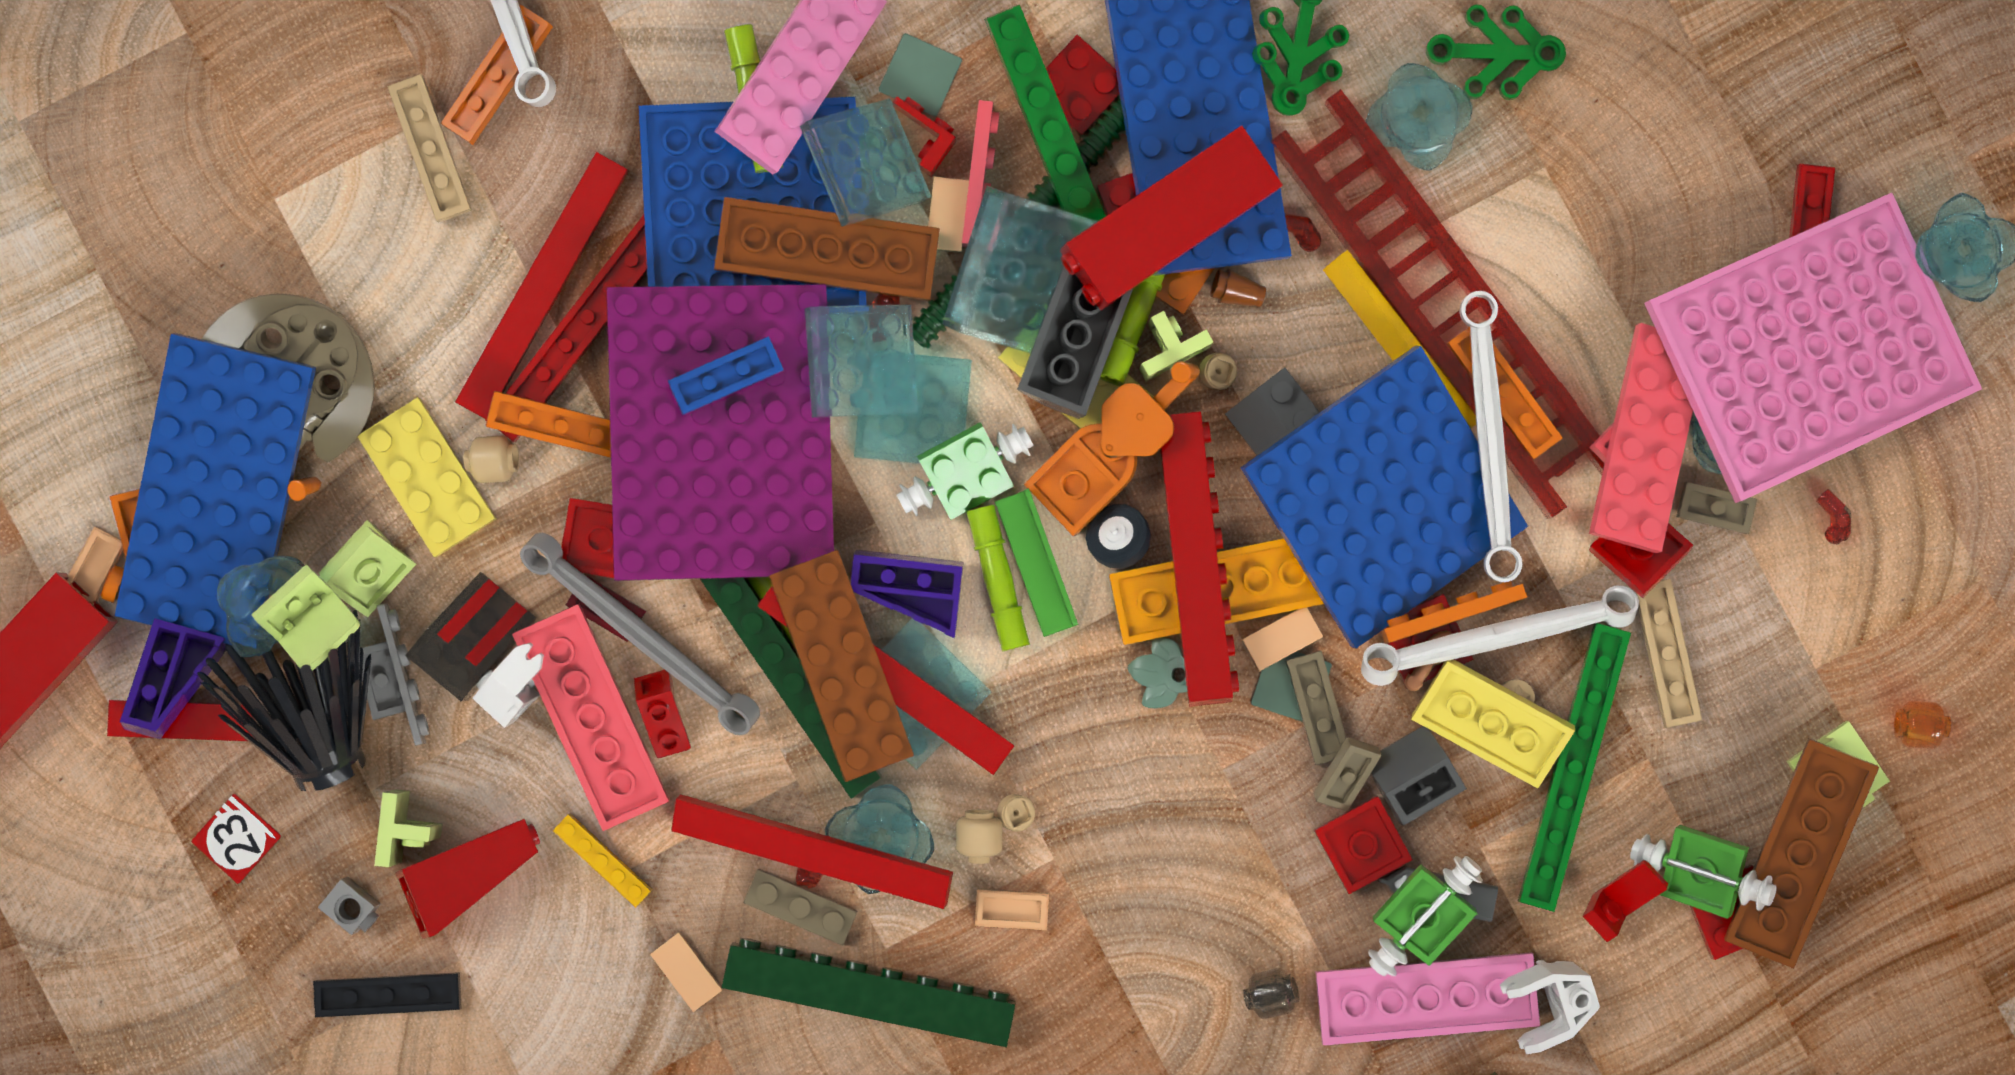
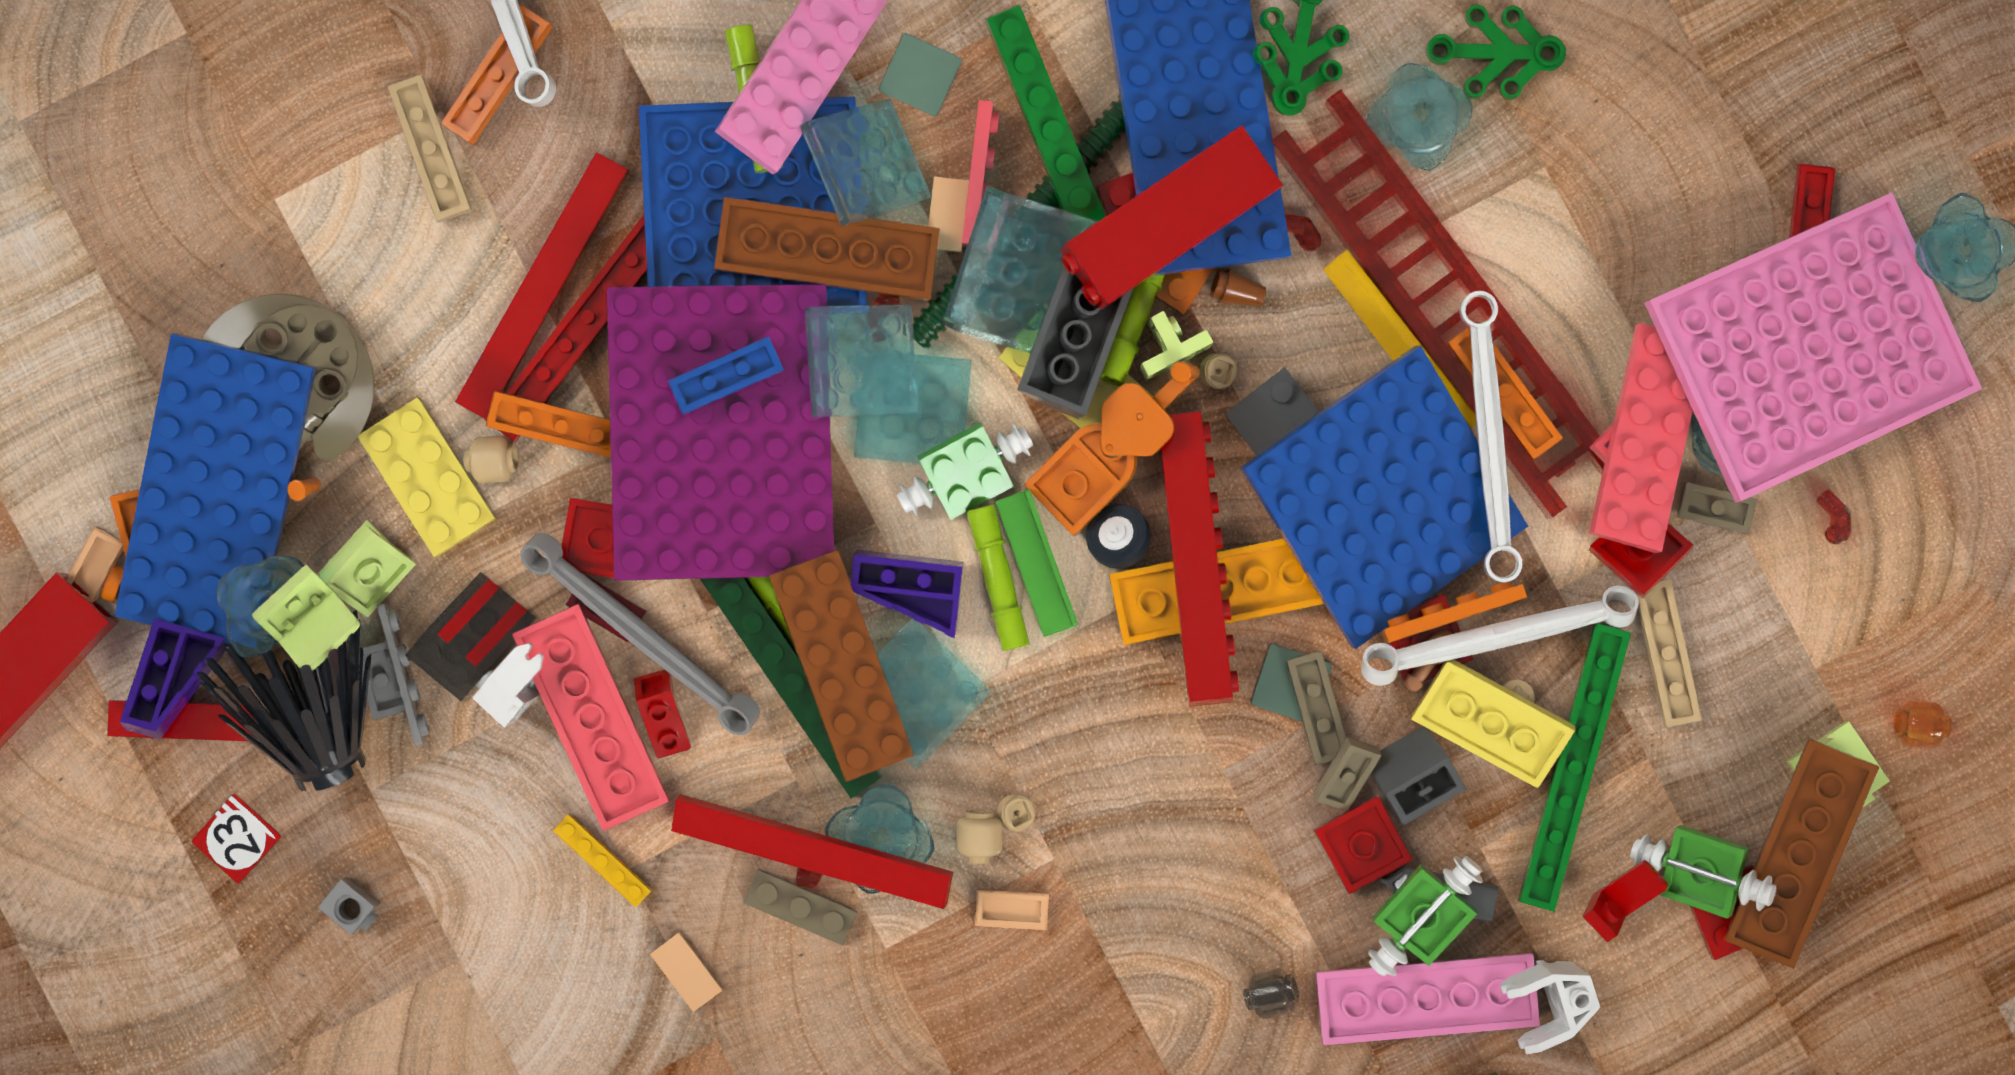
black tile [313,972,462,1018] -> none
yellowish green bracket [374,789,443,867] -> none
red slope [395,819,540,939] -> none
dark green brick [721,938,1016,1048] -> none
red tile [757,585,1014,775] -> none
red bracket [892,96,956,177] -> none
red plate [1046,34,1120,136] -> none
sand green plate [1127,637,1187,708] -> none
light nougat tile [1242,608,1323,672] -> none

